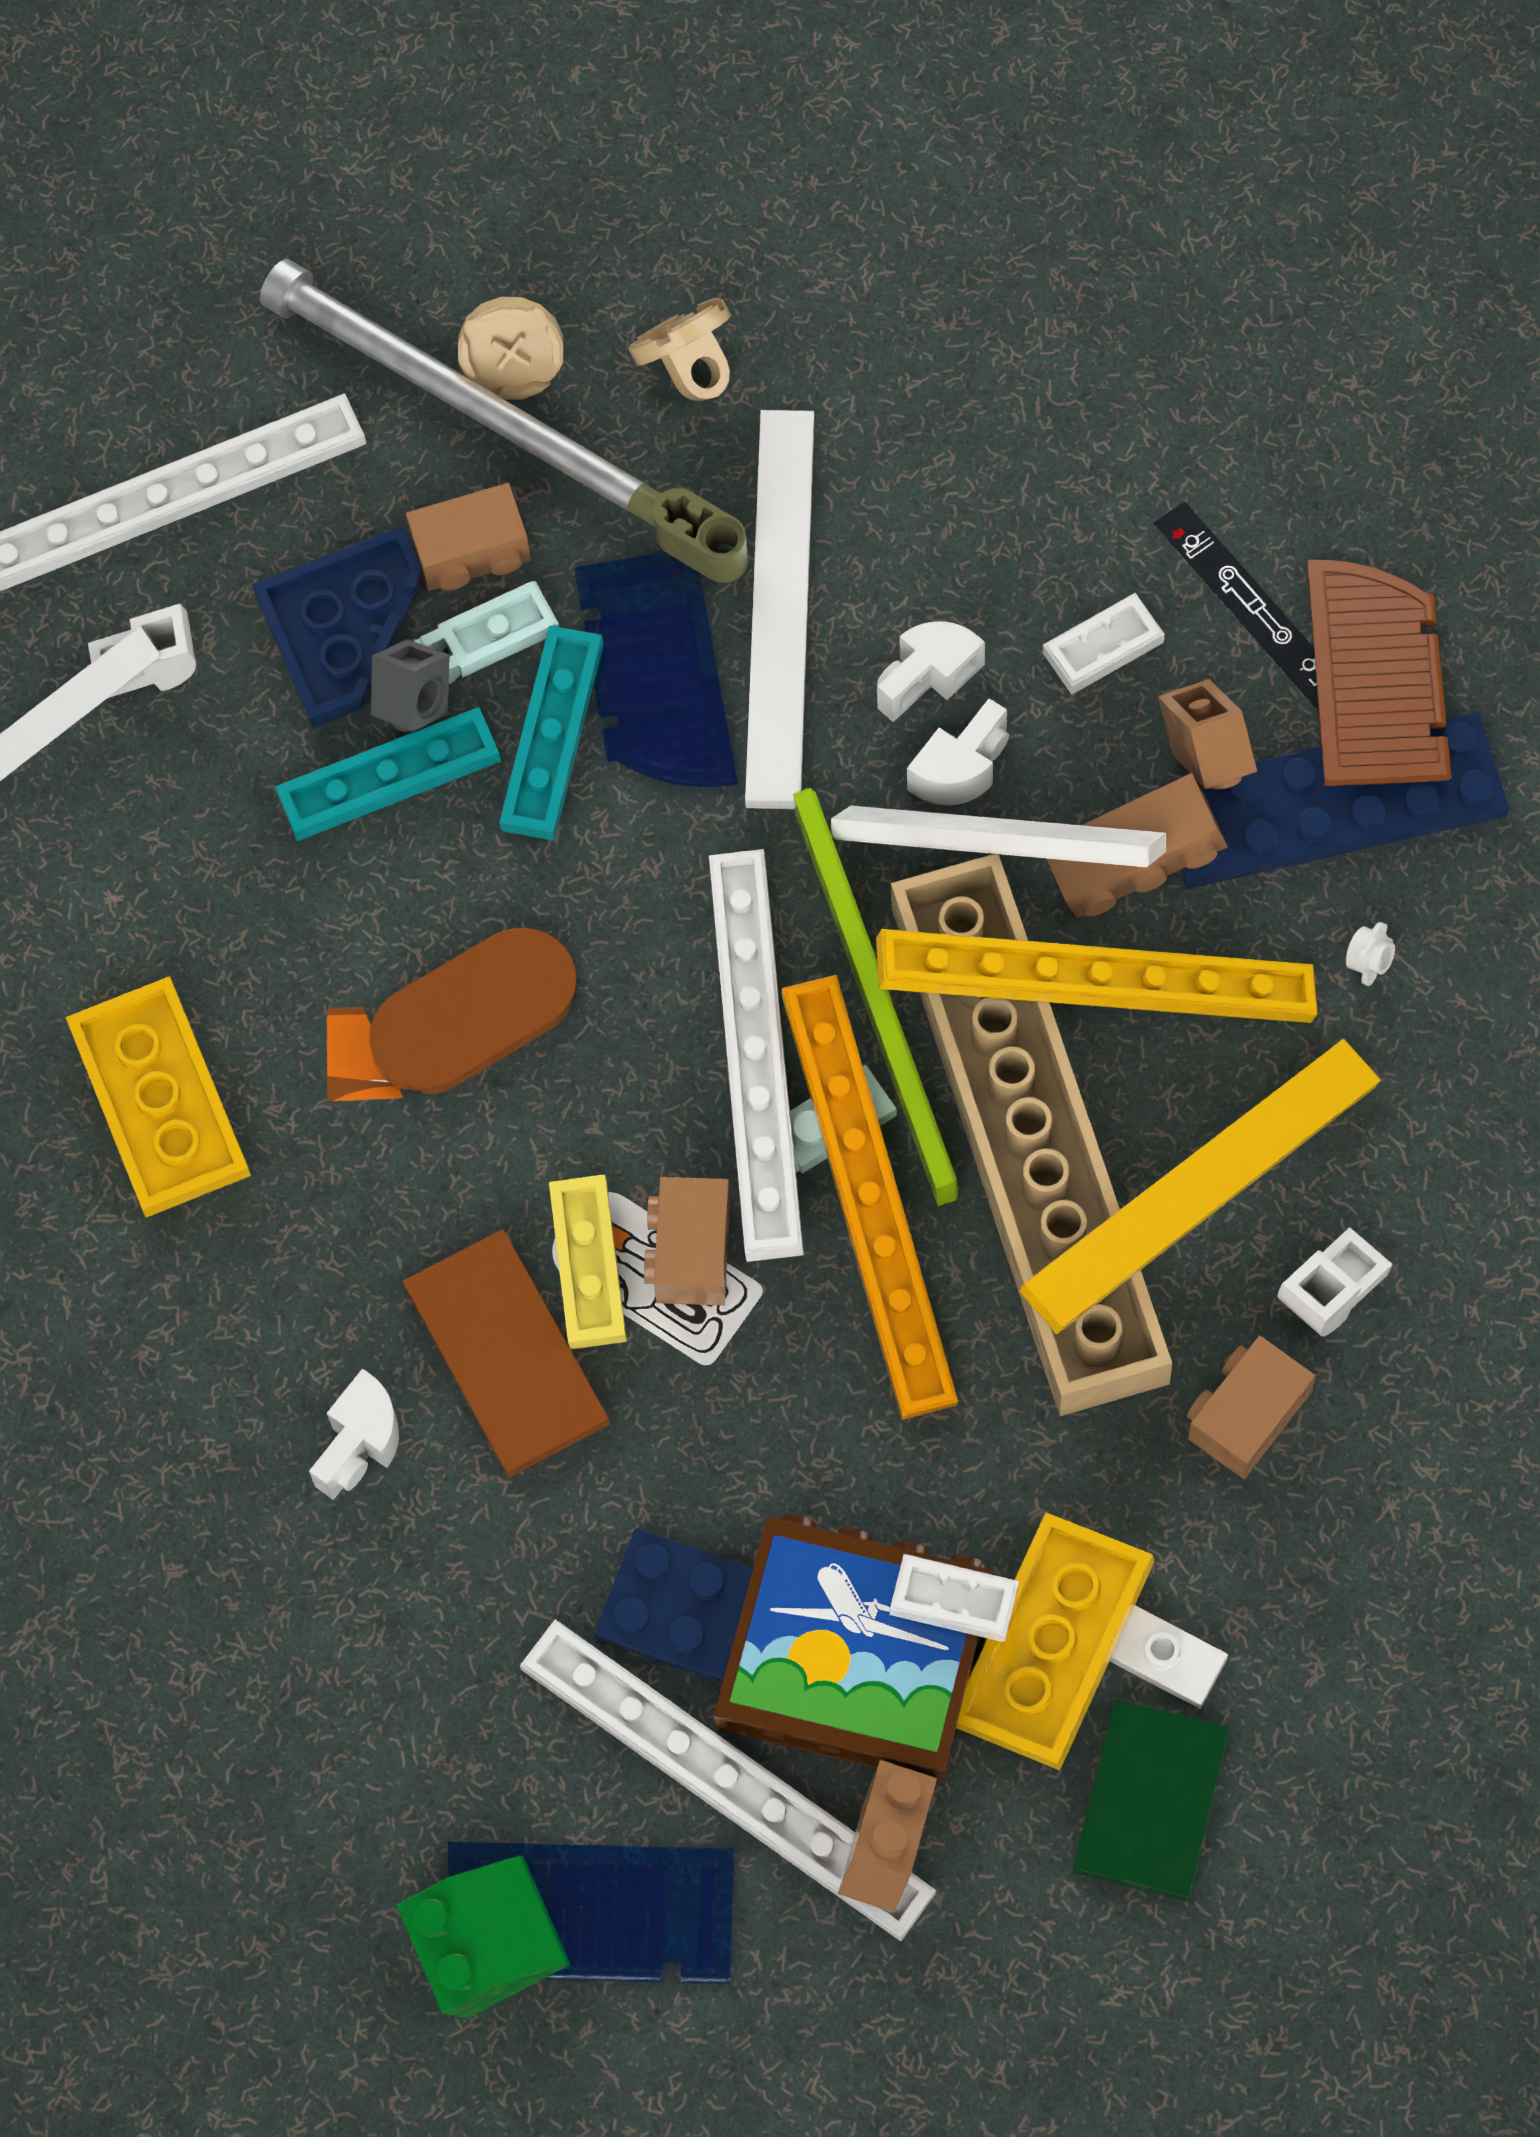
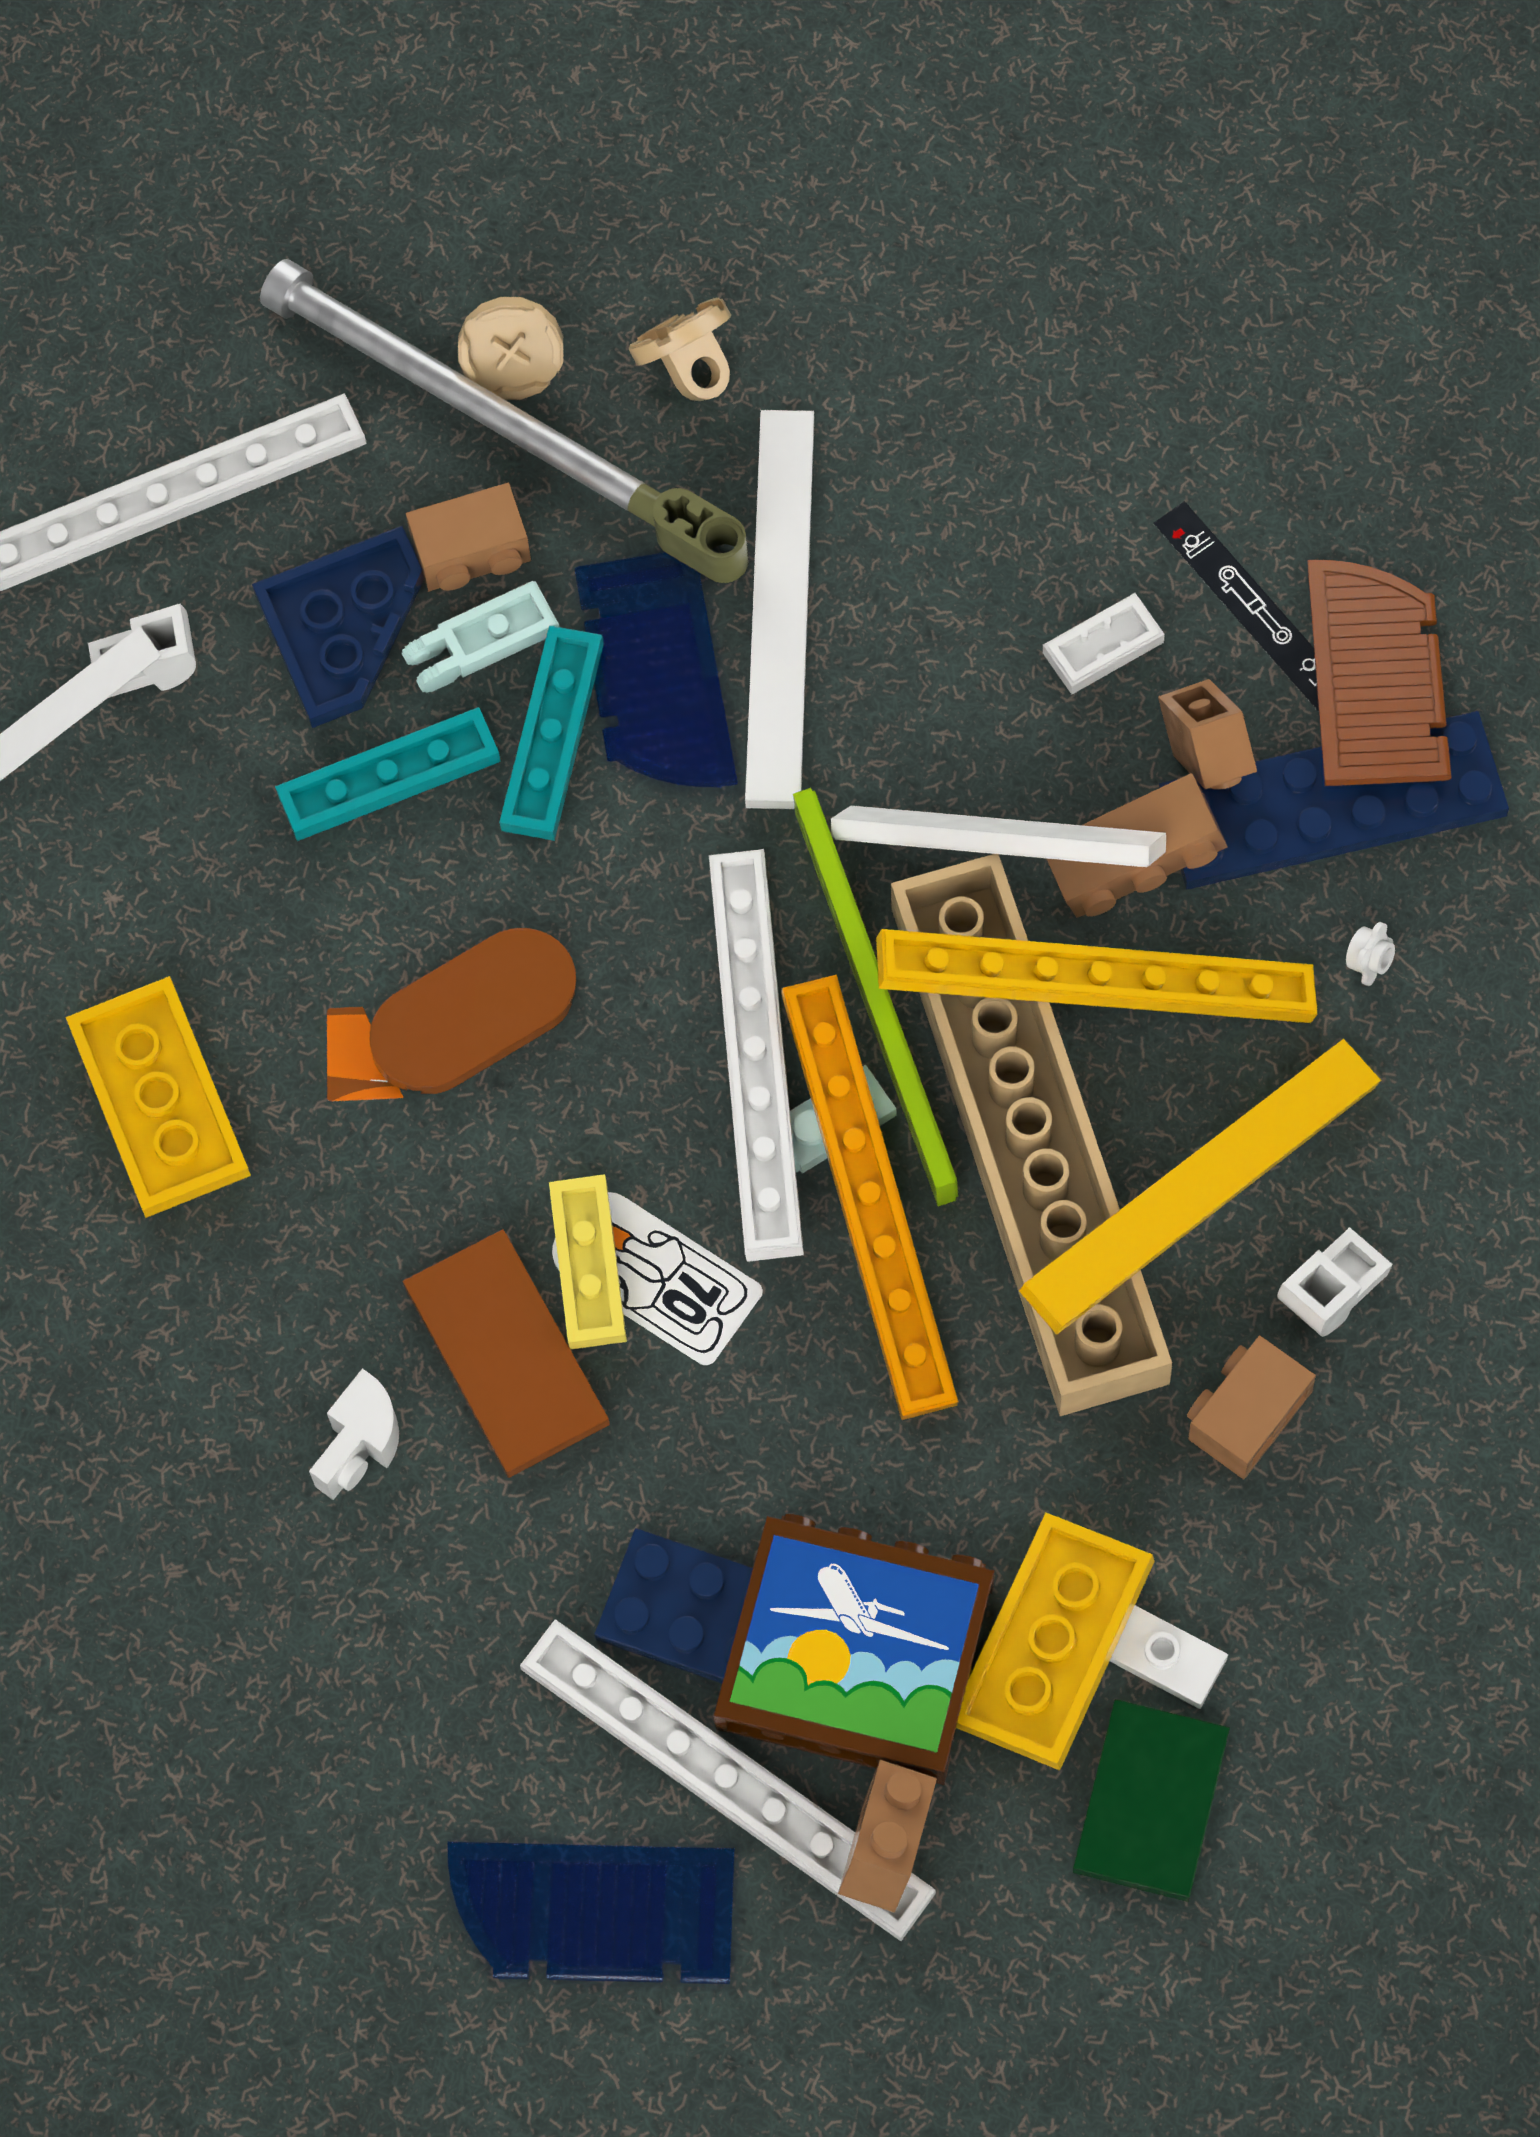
dark grey brick [371,639,450,732] -> none
green slope [396,1856,571,2018] -> none
medium nougat brick [644,1177,731,1306] -> none
white brick [877,621,985,722] -> none
white plate [890,1554,1019,1642] -> none
white brick [907,699,1009,805] -> none

